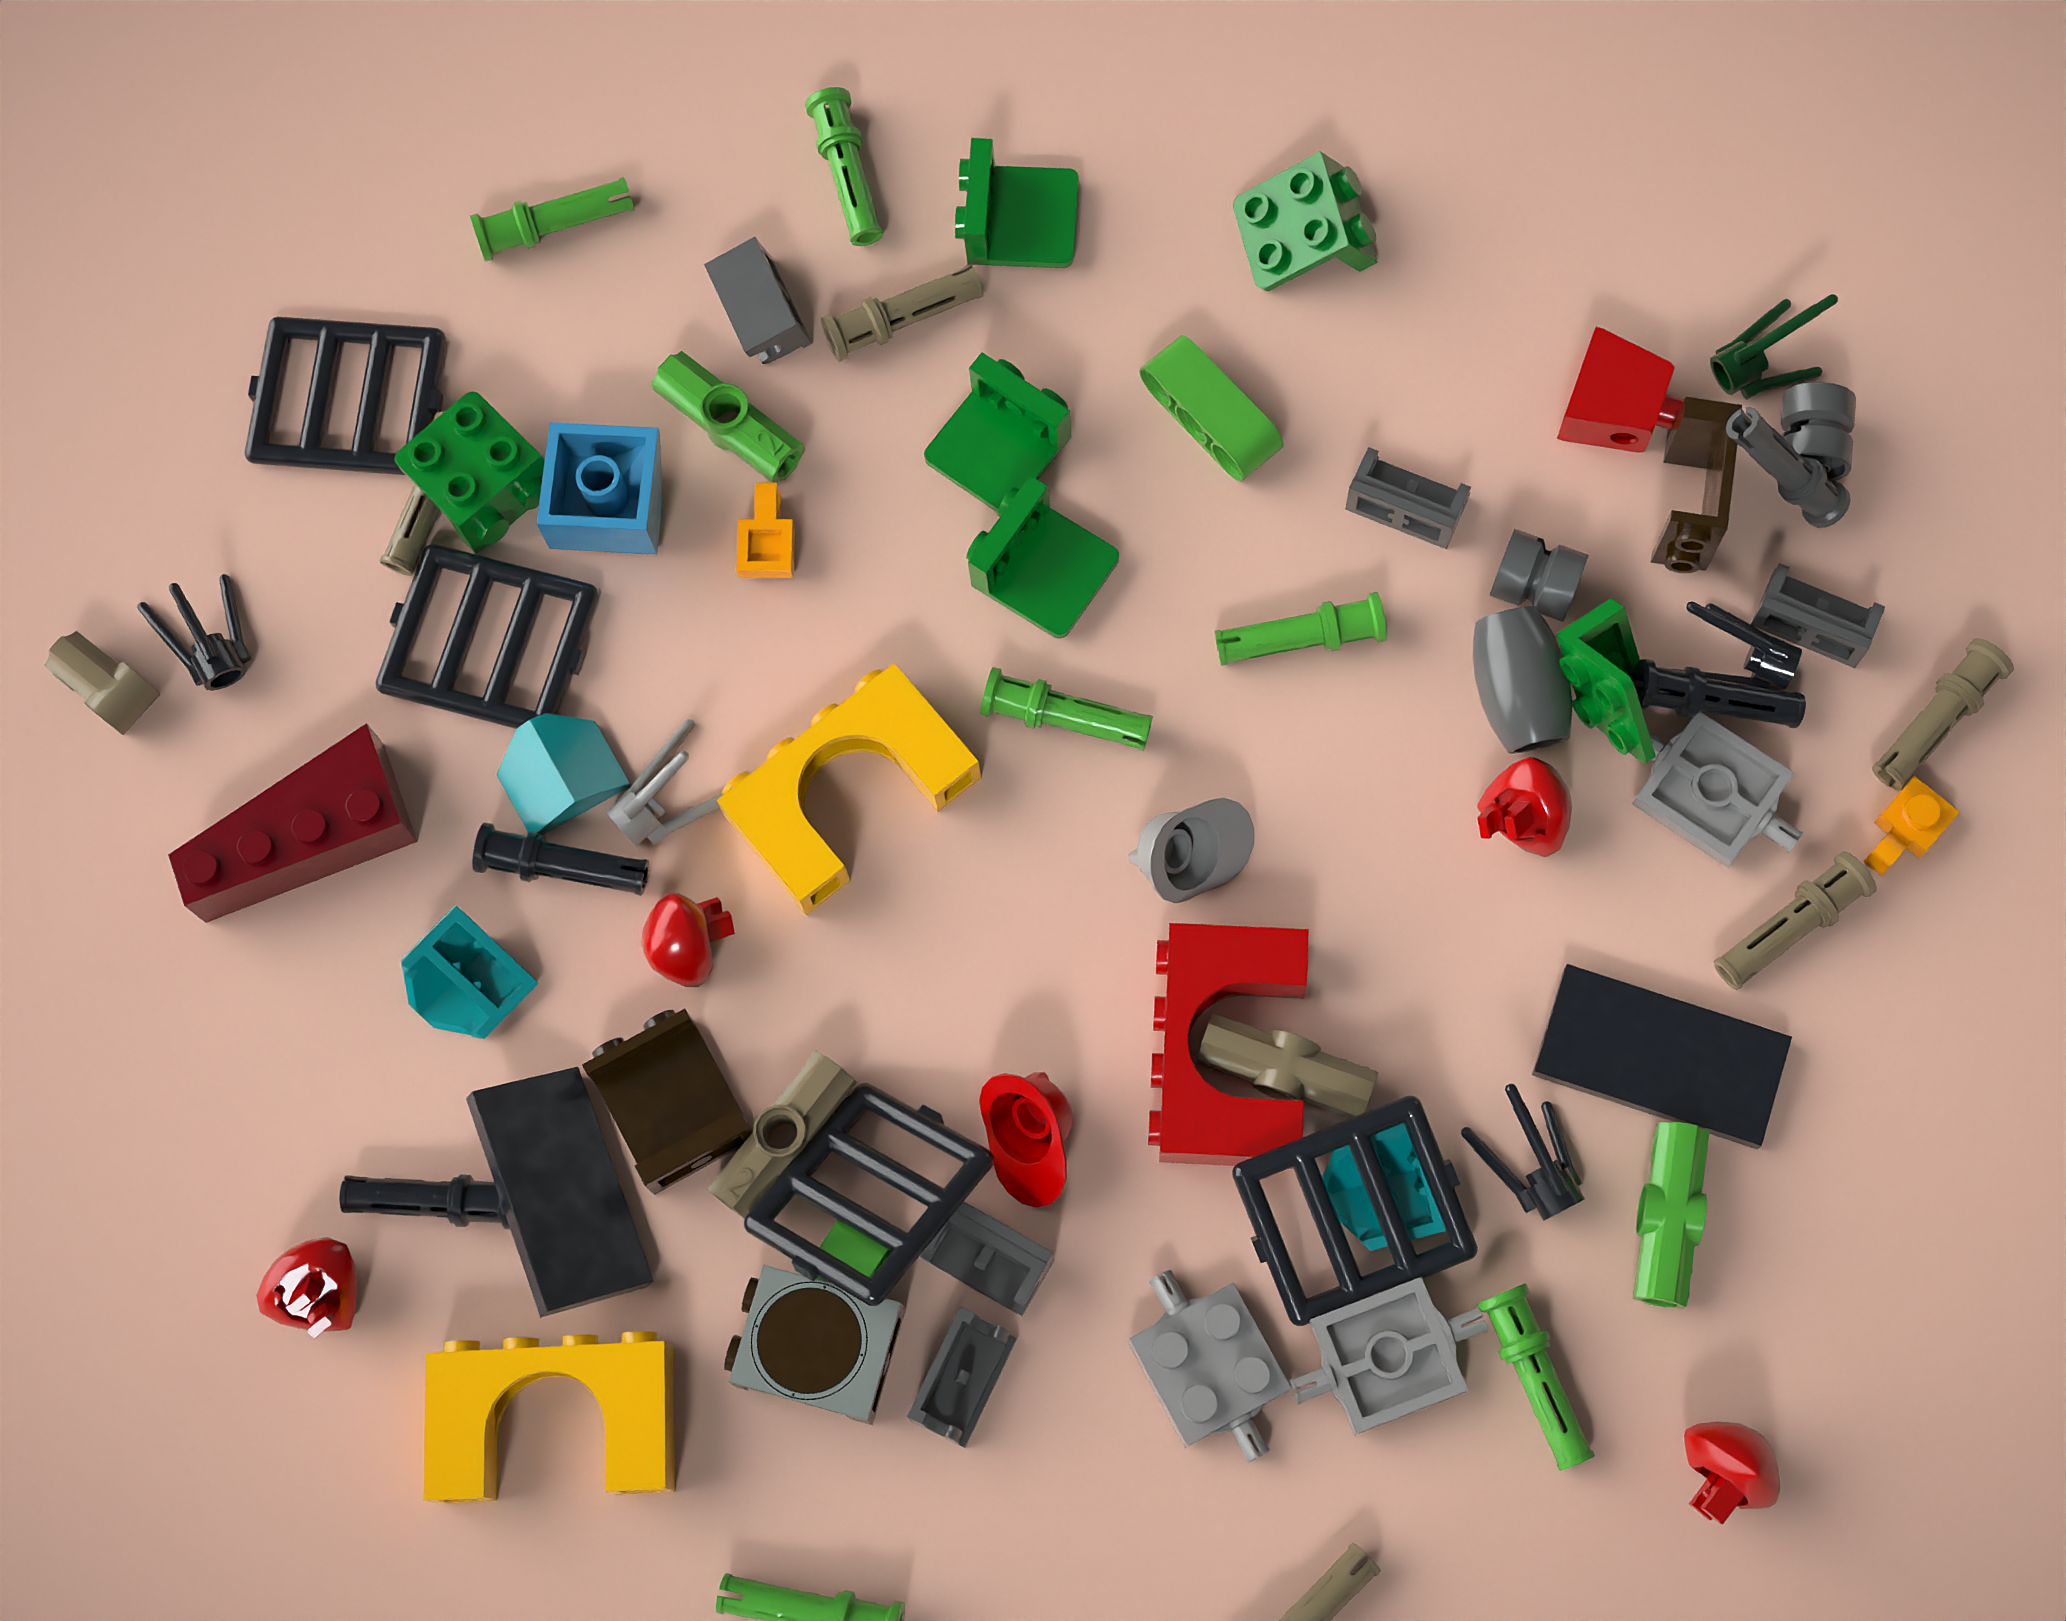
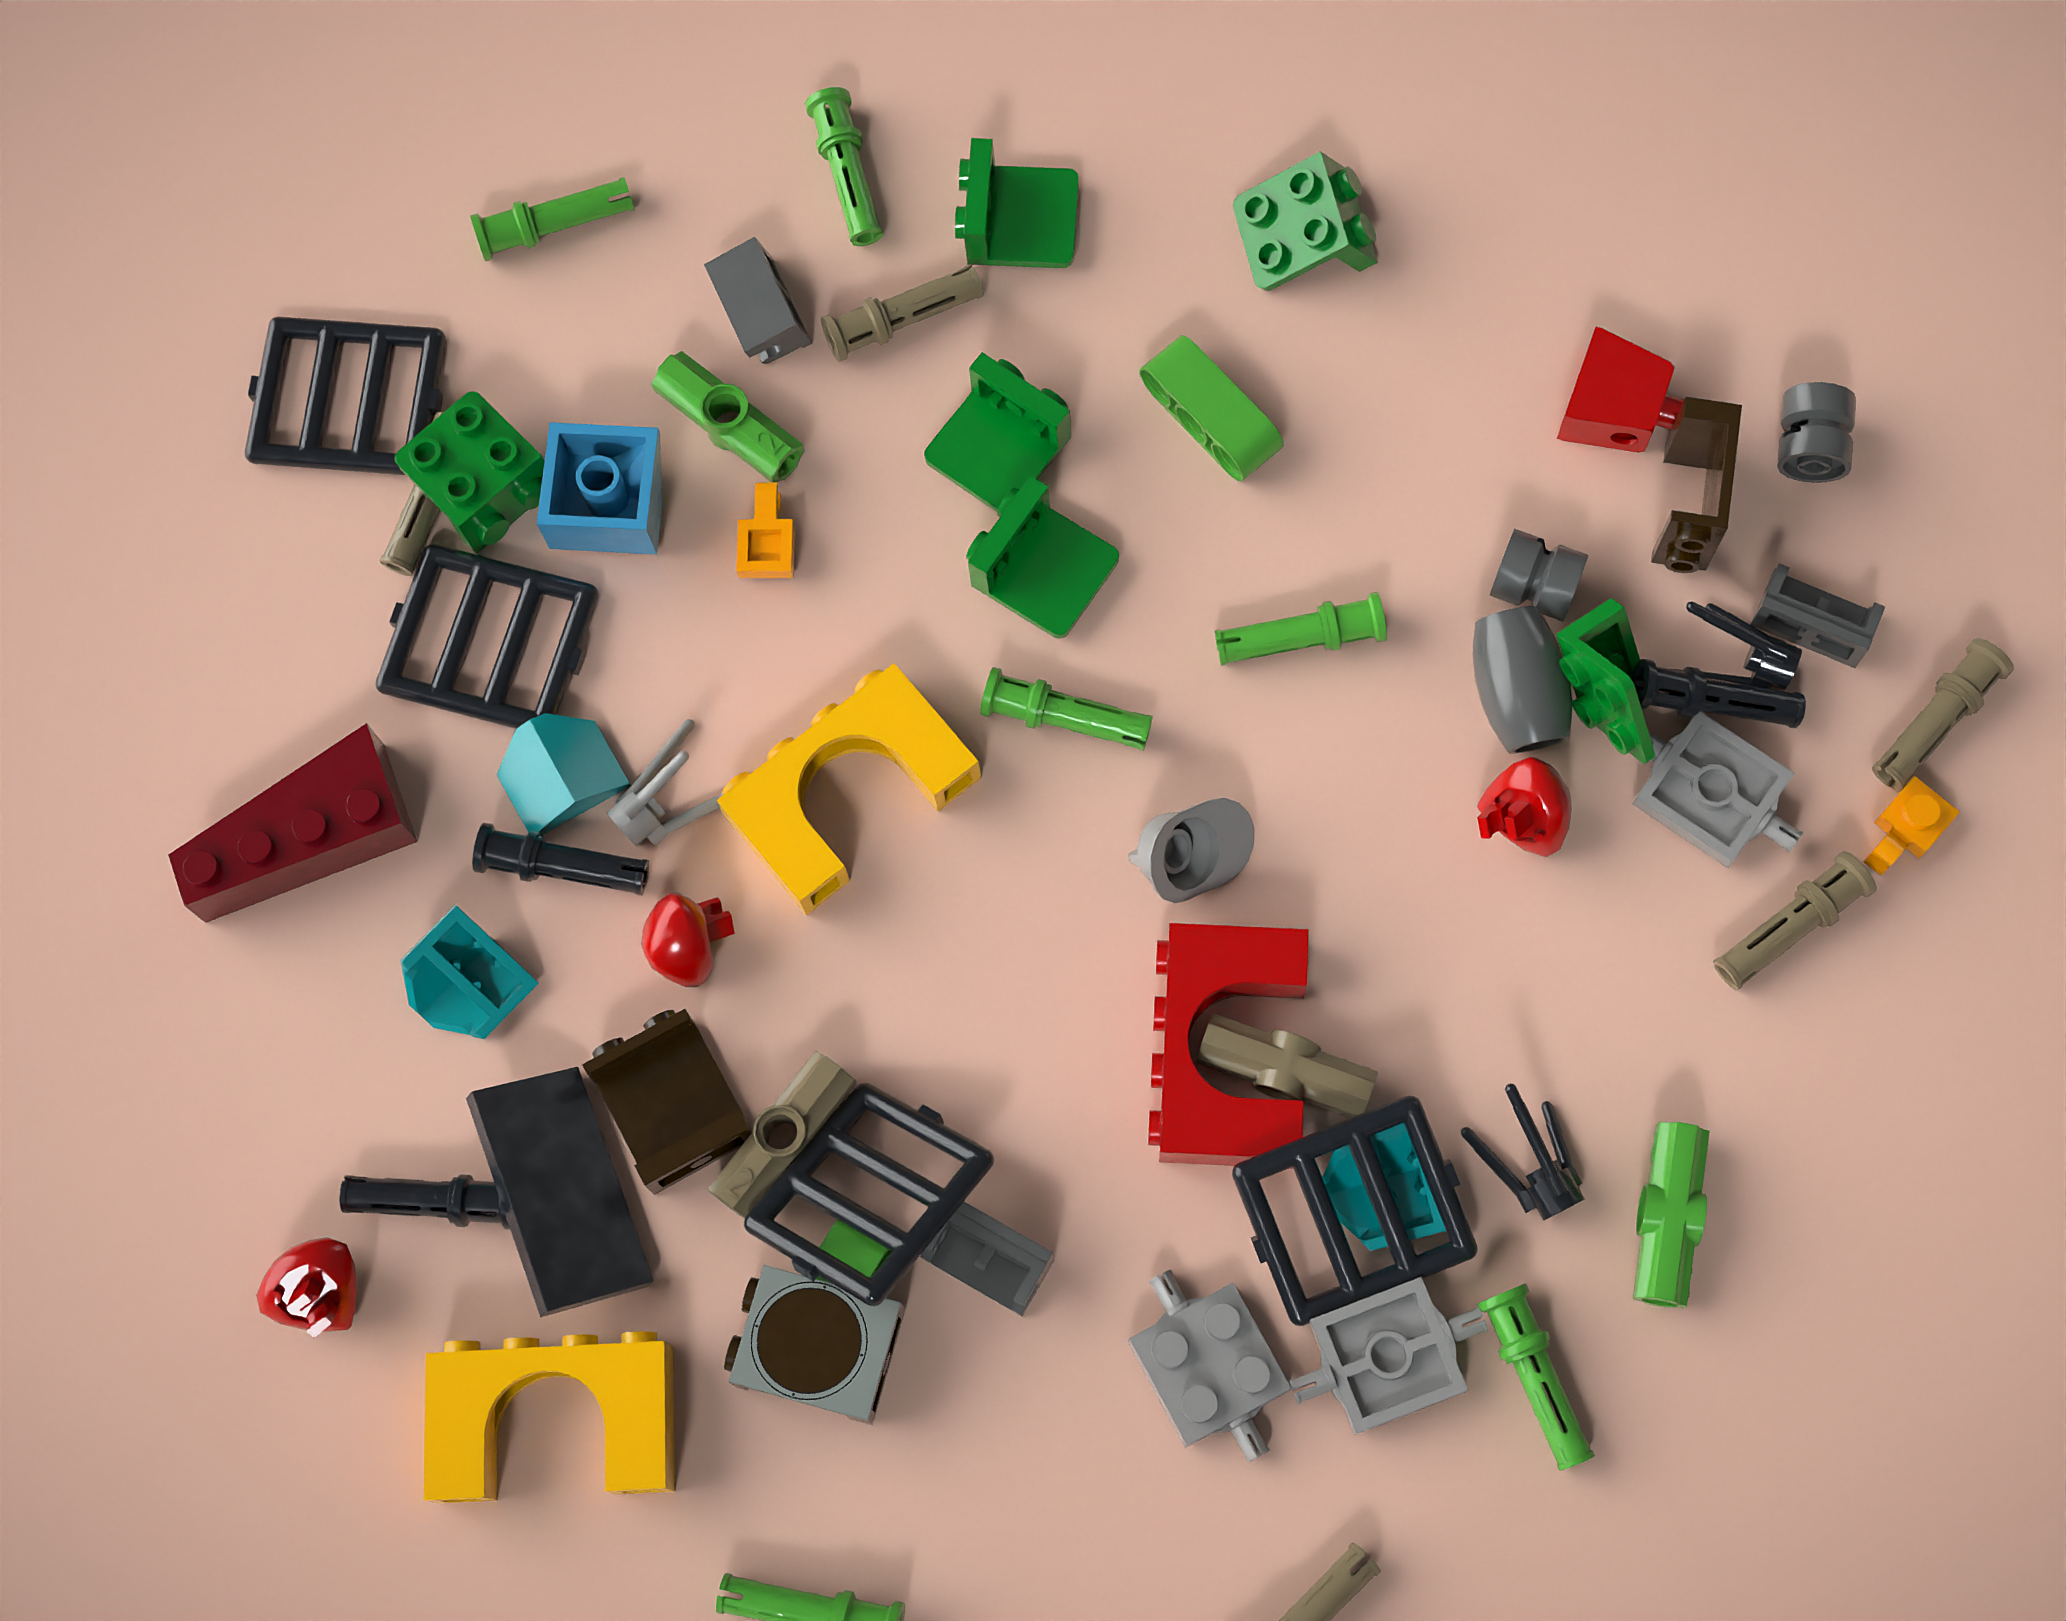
dark tan piece [44,631,161,735] -> none
black plant [137,574,251,691] -> none
dark grey hinge [907,1306,1017,1448] -> none
red piece [979,1072,1073,1208] -> none
dark grey hinge [1345,447,1471,549] -> none
black tile [1532,964,1792,1150] -> none
red piece [1684,1421,1780,1525] -> none
dark green plant [1710,294,1838,400] -> none
dark grey pin [1726,407,1851,528] -> none

